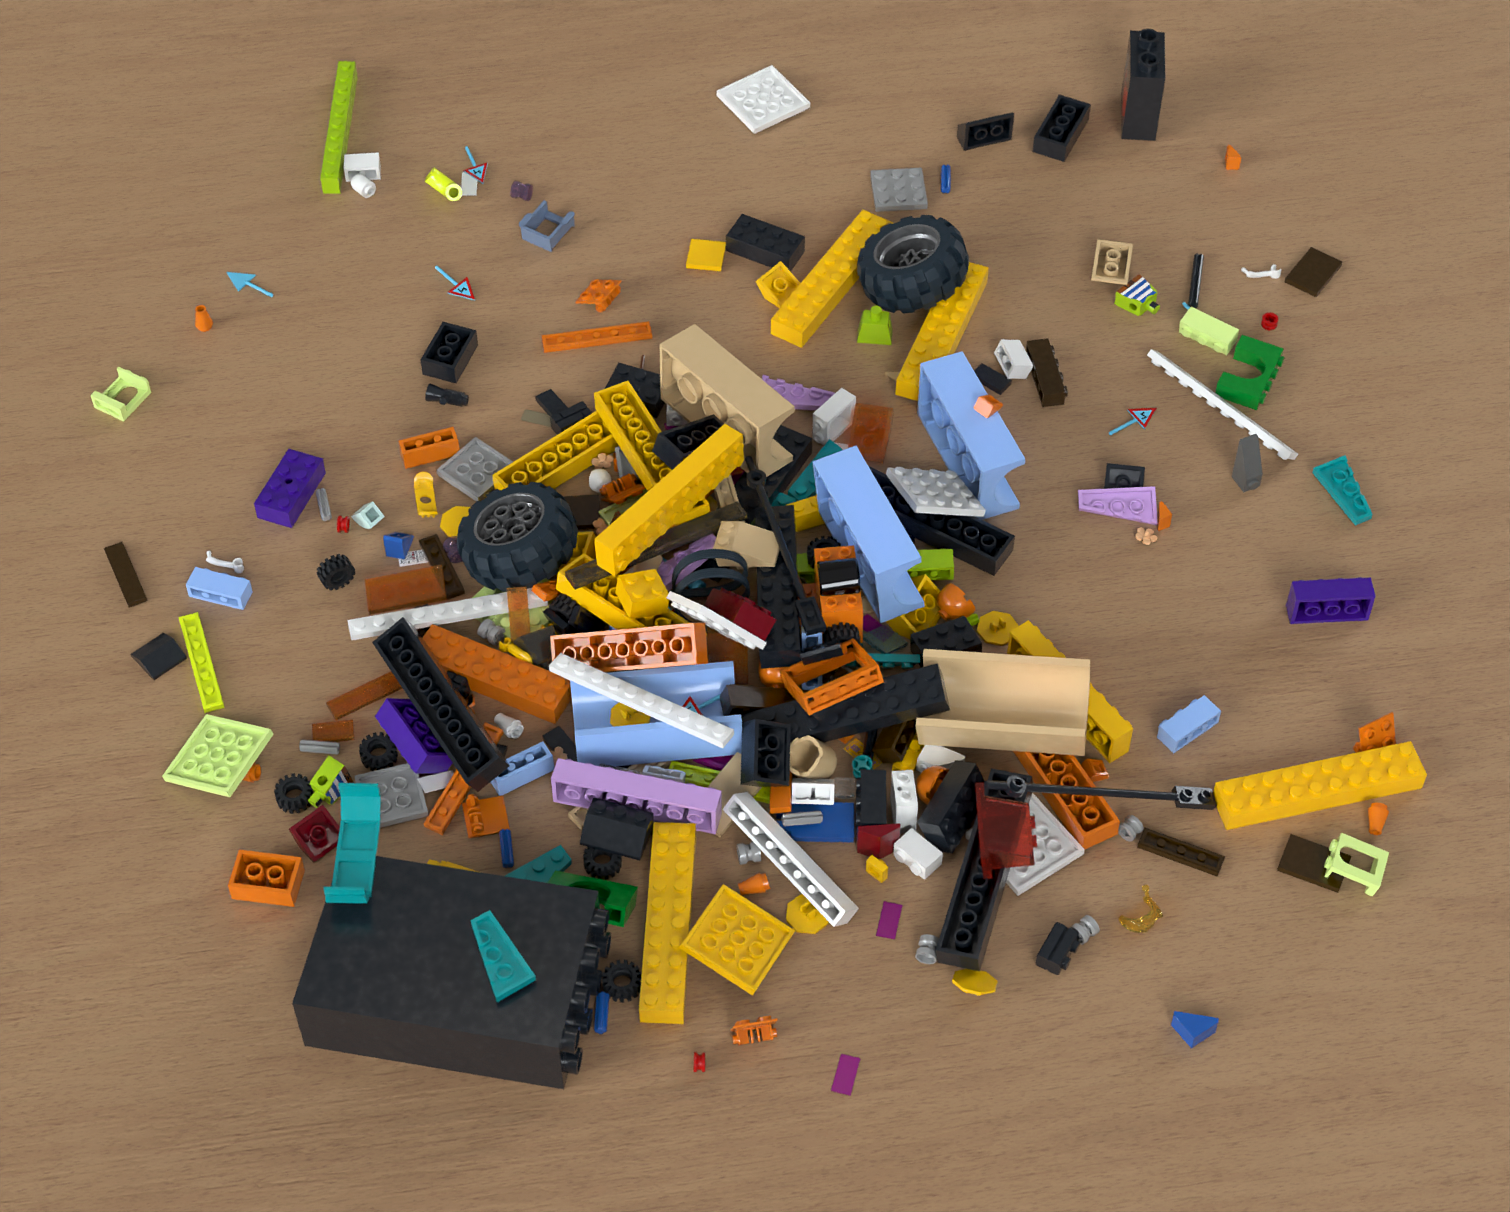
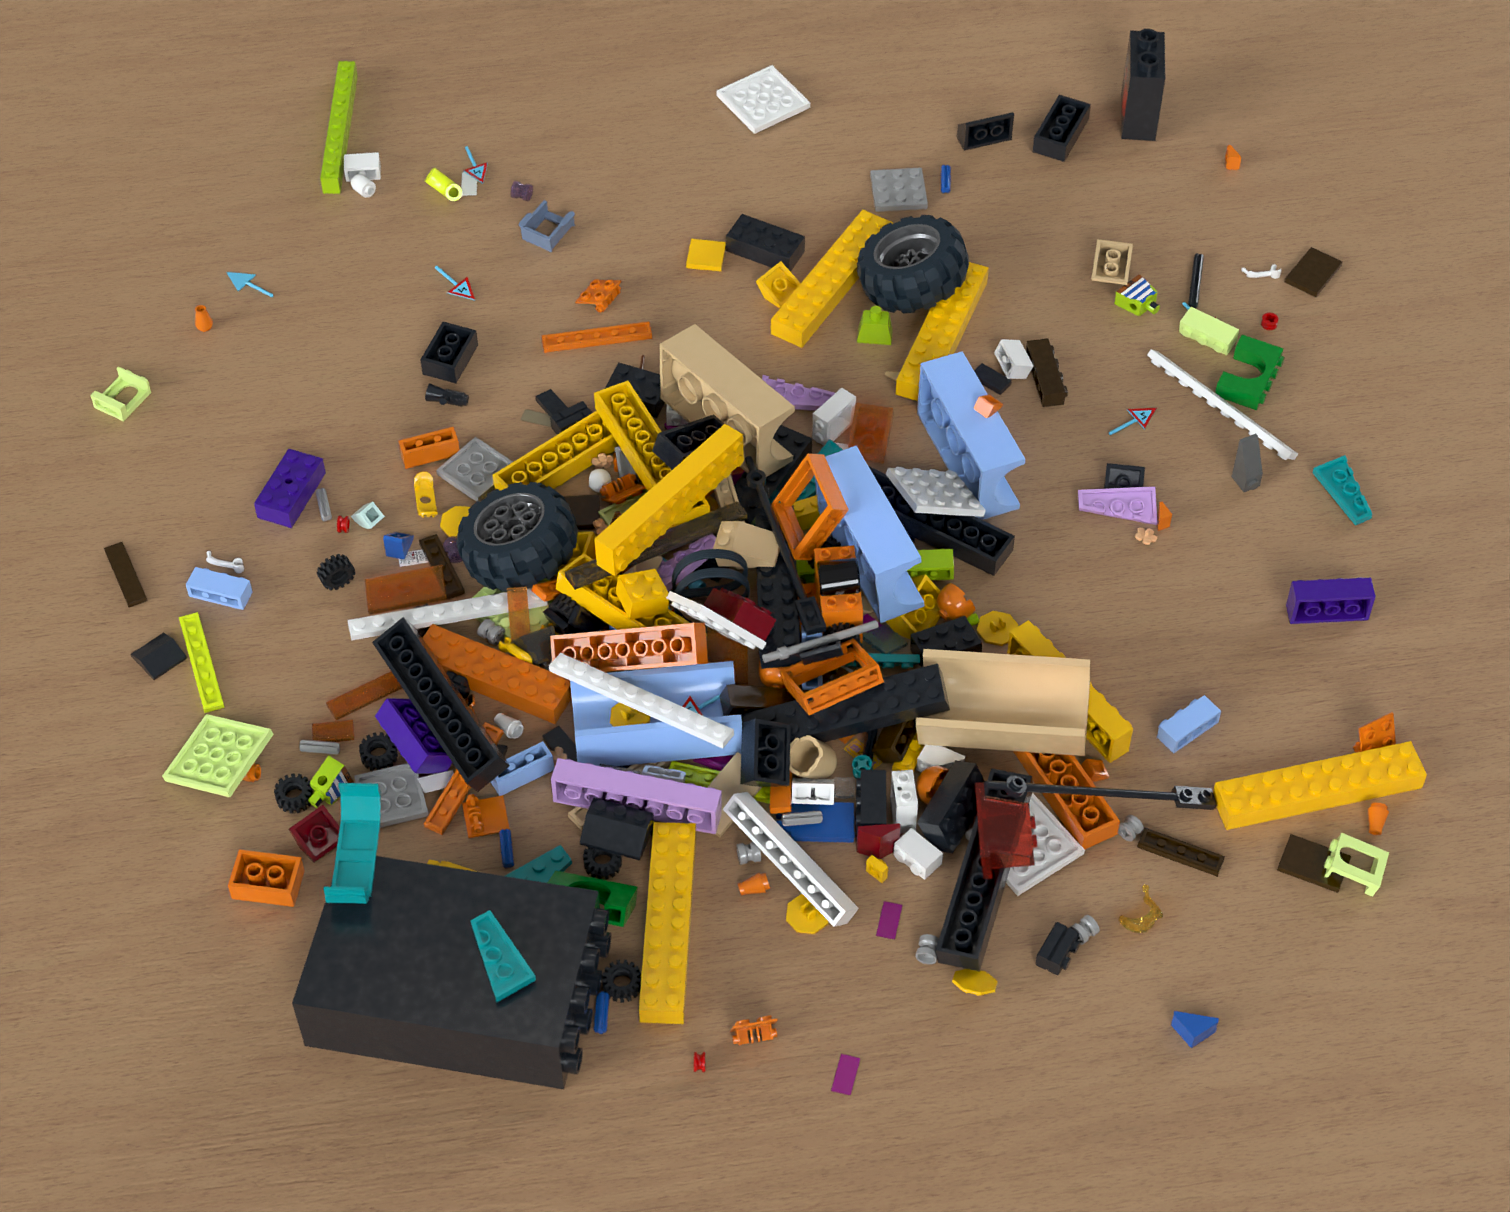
yellow tile [679,884,795,996] -> none
none -> light grey bar [762,620,879,663]
none -> orange window [771,453,849,560]

